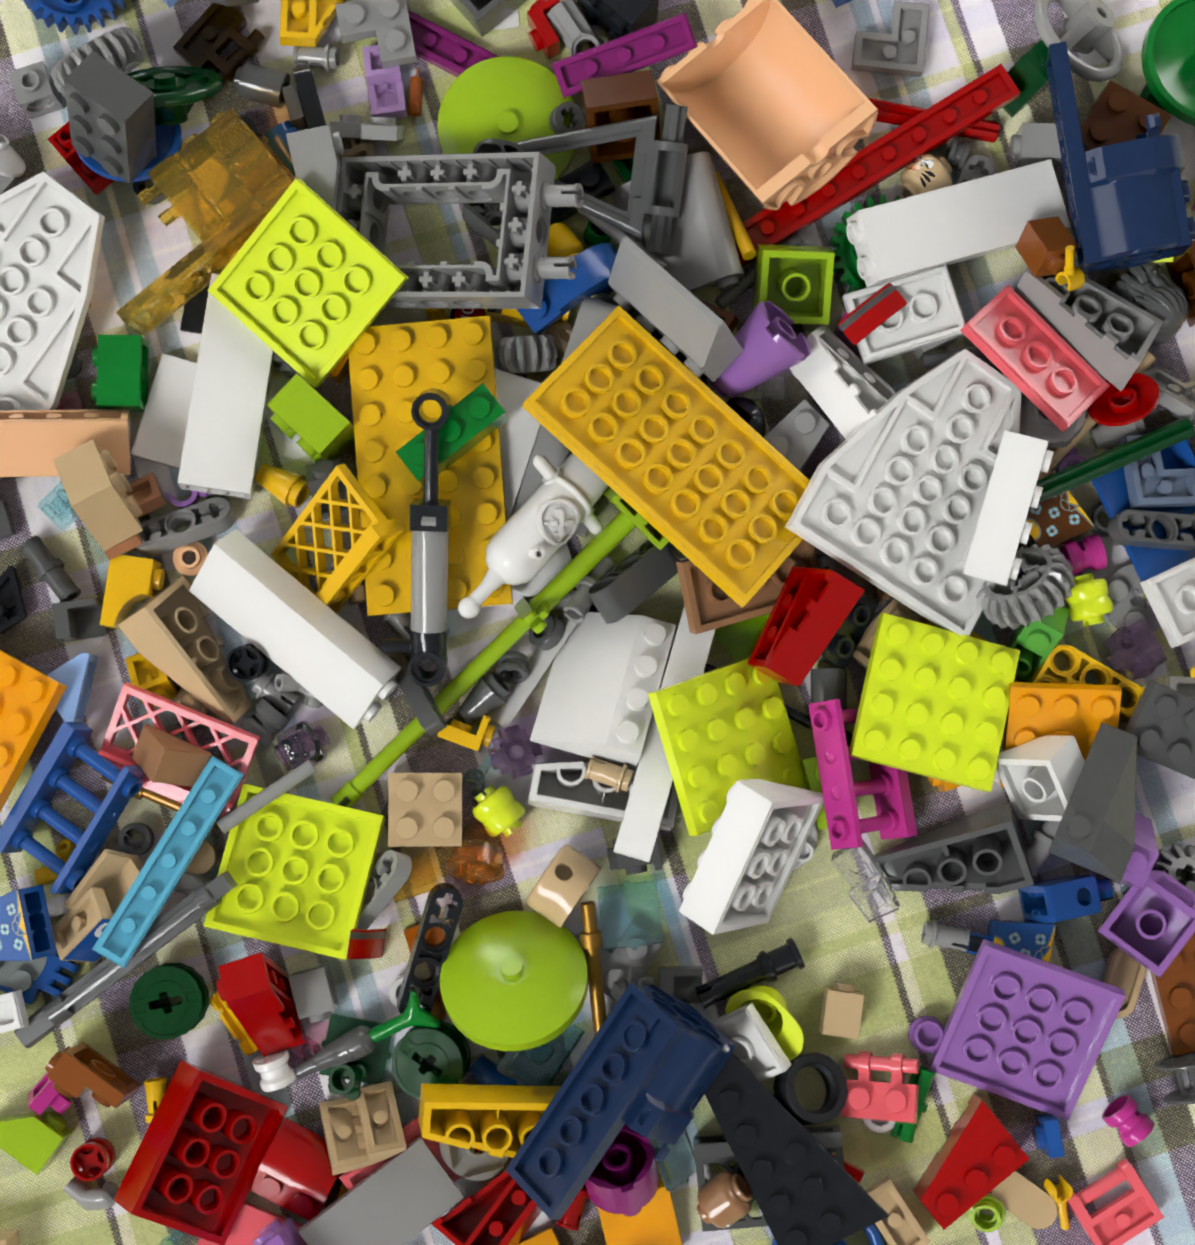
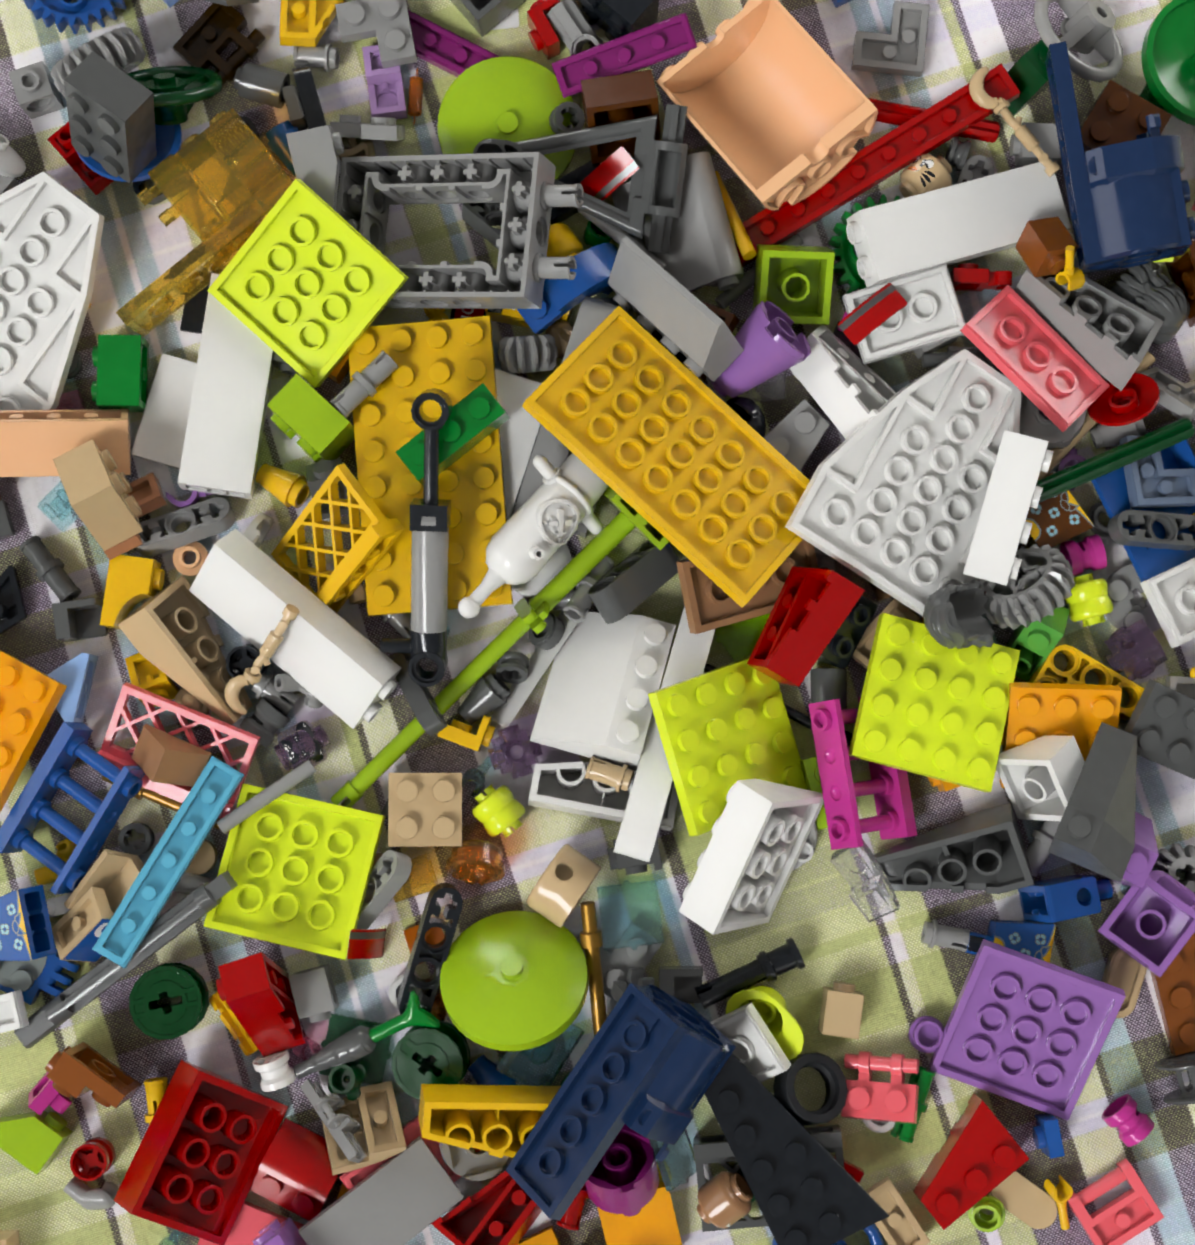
none -> tan piece [224,604,300,715]
none -> white tile [243,513,274,548]
none -> light grey piece [300,1079,367,1163]
none -> light grey pin [330,350,399,418]
none -> red sticker [580,146,639,201]
none -> dark grey hair [923,579,995,649]
none -> red plate [950,263,1012,292]
none -> tan piece [969,66,1061,177]

